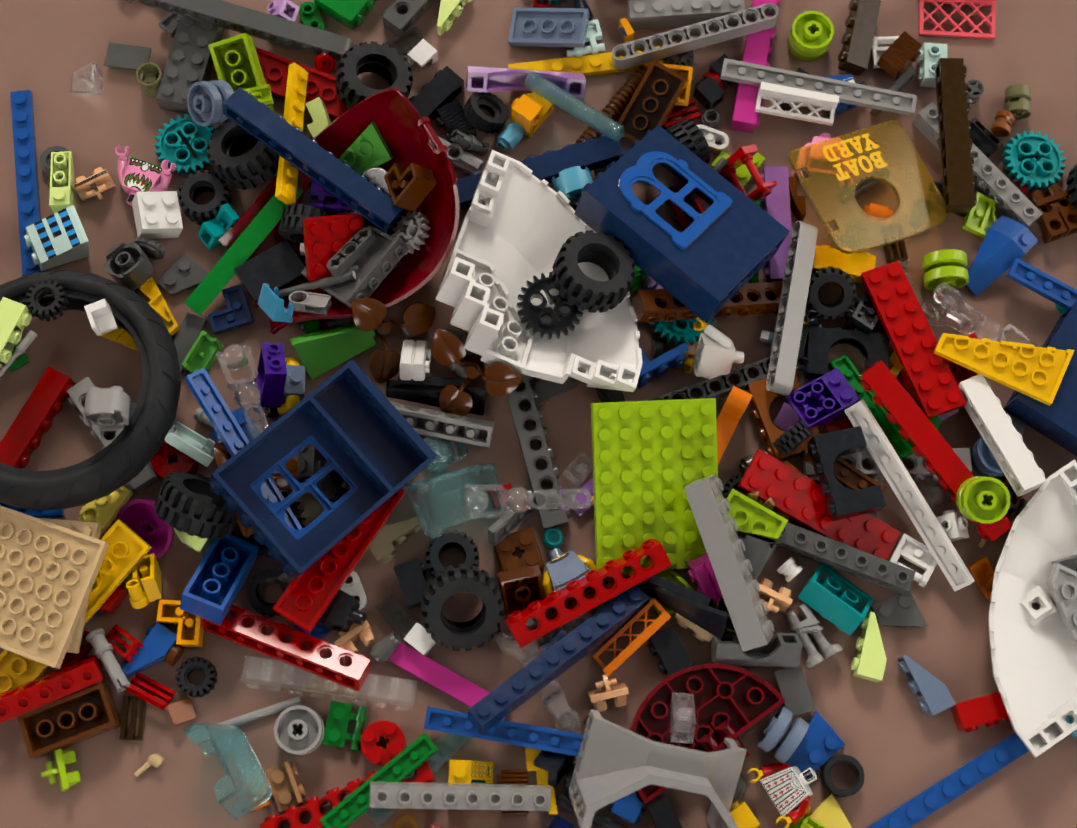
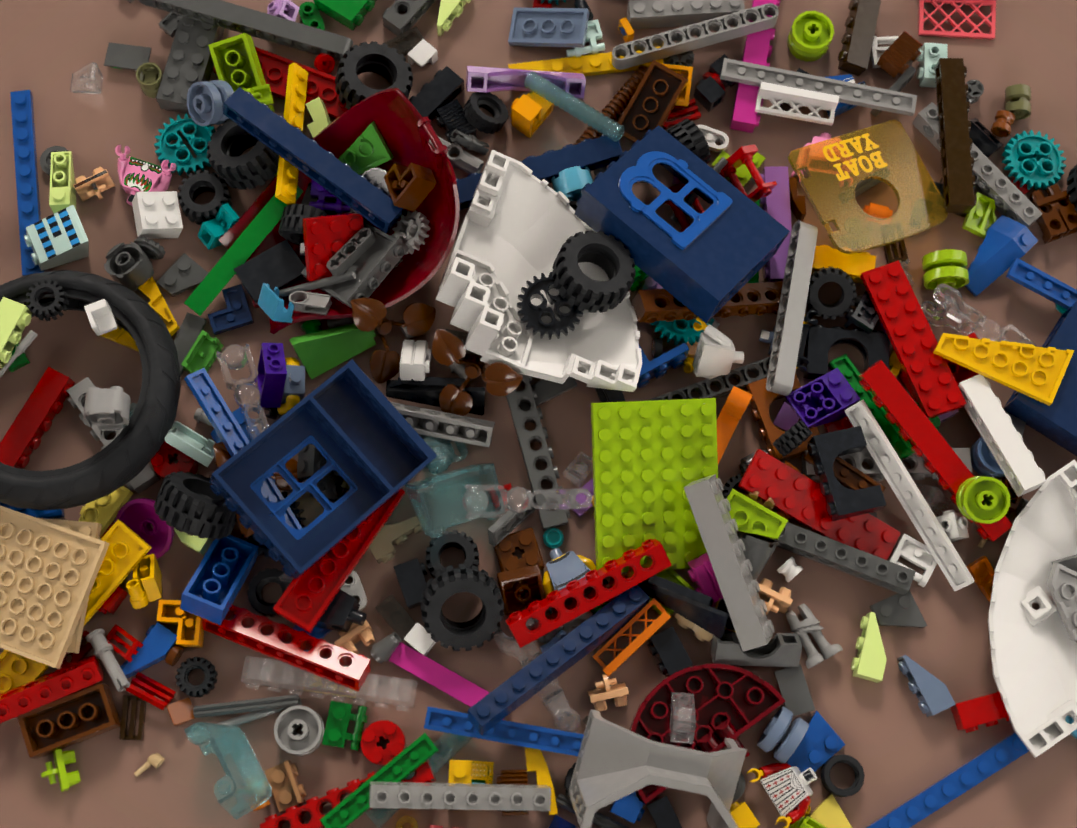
medium azure brick [496,122,525,151] -> none
black panel [534,750,576,788] -> none
dark grey plate [701,109,721,128] -> none
teal slope [798,563,874,635] -> none
none -> dark grey axle [193,694,300,718]

